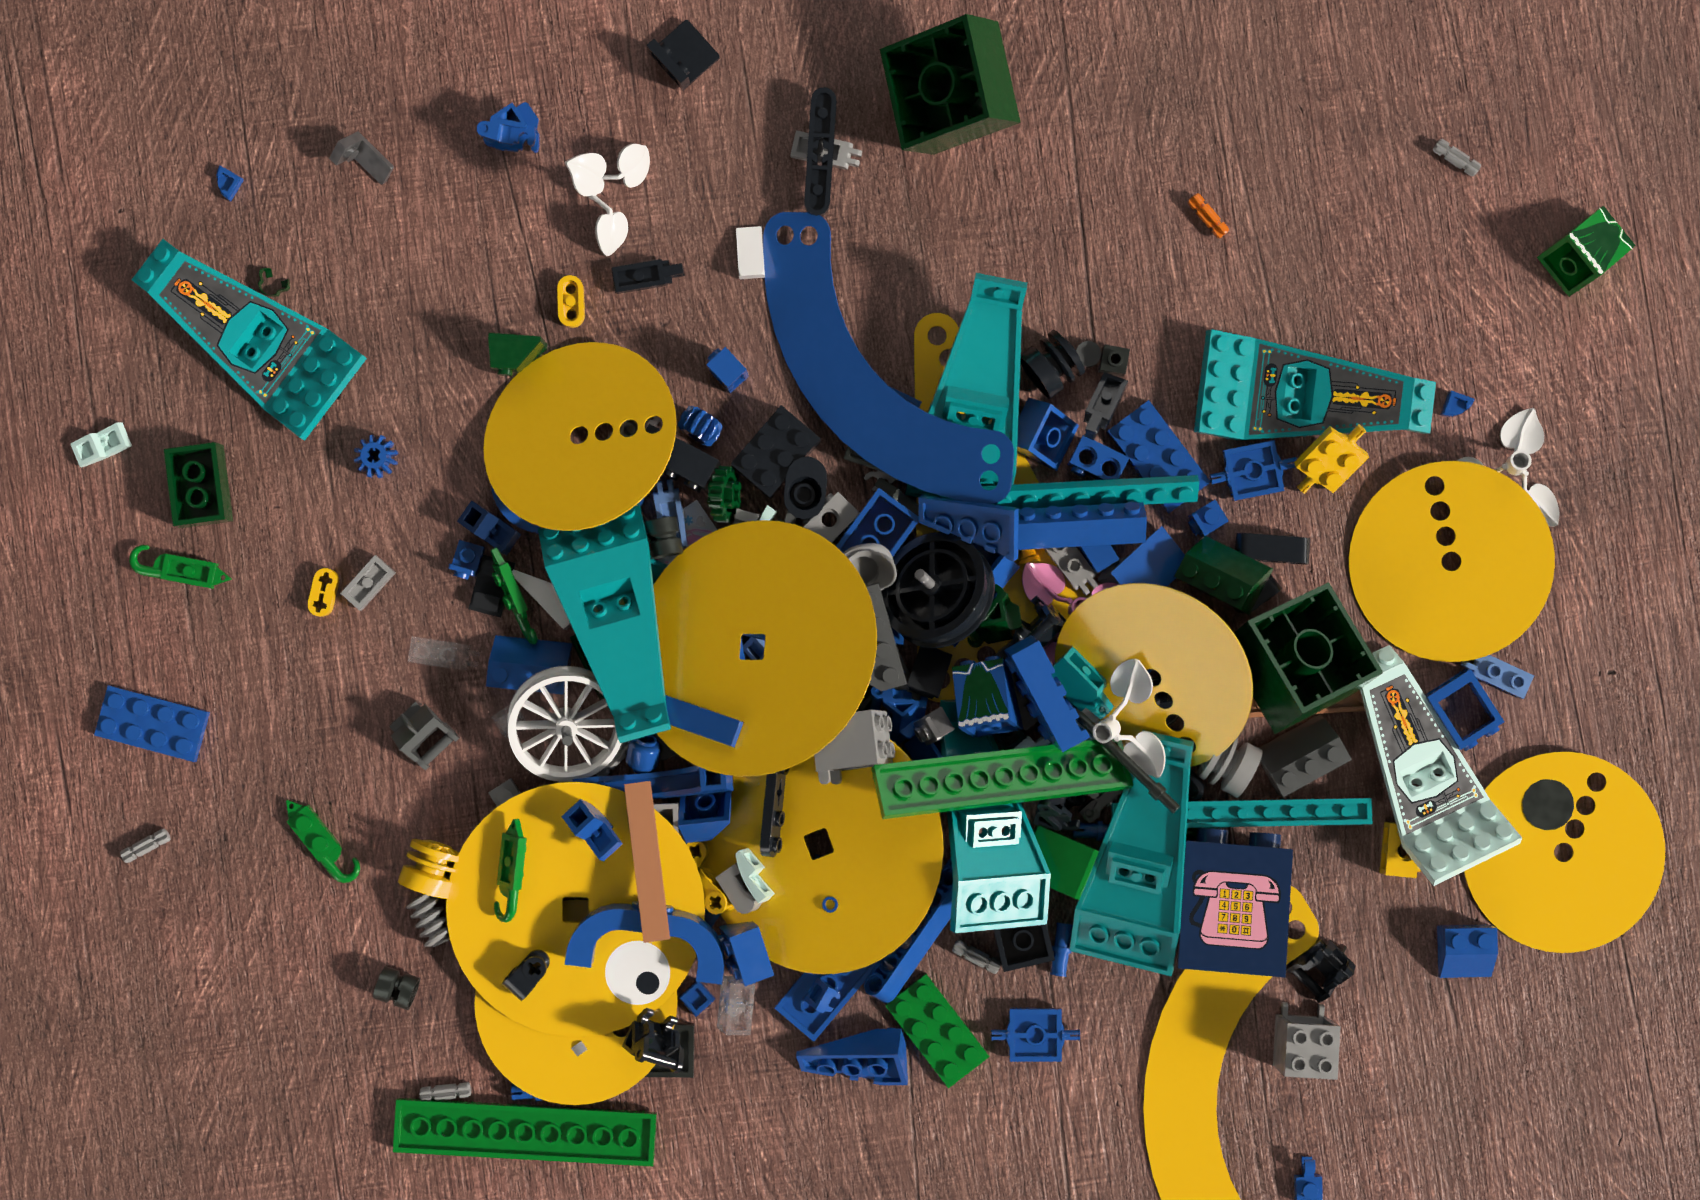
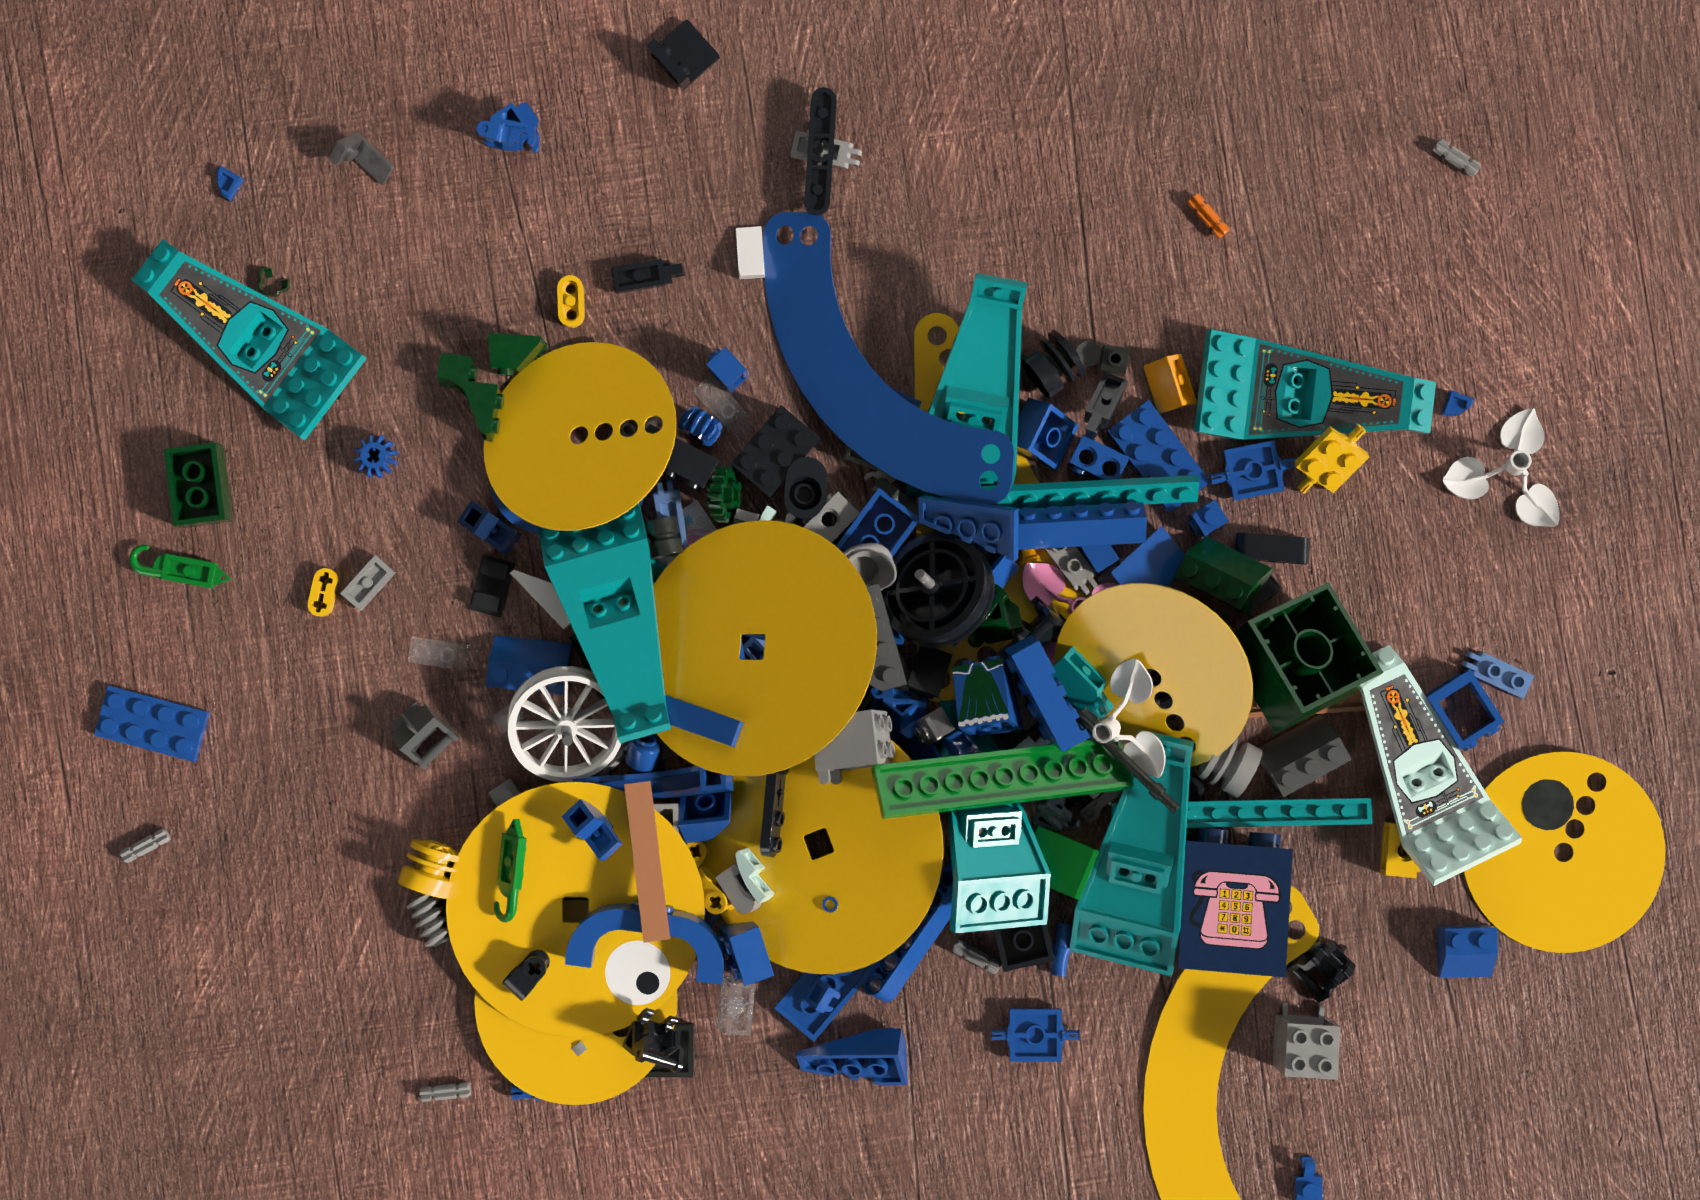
light aqua slope [71,423,132,467] -> none
green plate [286,800,360,883] -> none
pearl dark grey wheel [373,966,420,1010] -> none
green plate [393,1098,657,1167] -> none
blue bracket [448,540,485,580] -> none
green plate [491,547,538,645] -> none
white plant [565,143,650,256] -> none
blue tile [679,981,716,1017] -> none
dark green brick [879,14,1021,155] -> none
green plate [885,973,990,1089] -> none
blue pin [1073,821,1110,841] -> none
yellow piece [1349,461,1555,662] -> none
green slope [1537,206,1636,297] -> none
none -> dark green arch [437,353,504,442]
none -> clear hinge [693,374,754,439]
none -> blue tile [941,729,978,756]
none -> light orange panel [1144,354,1197,414]

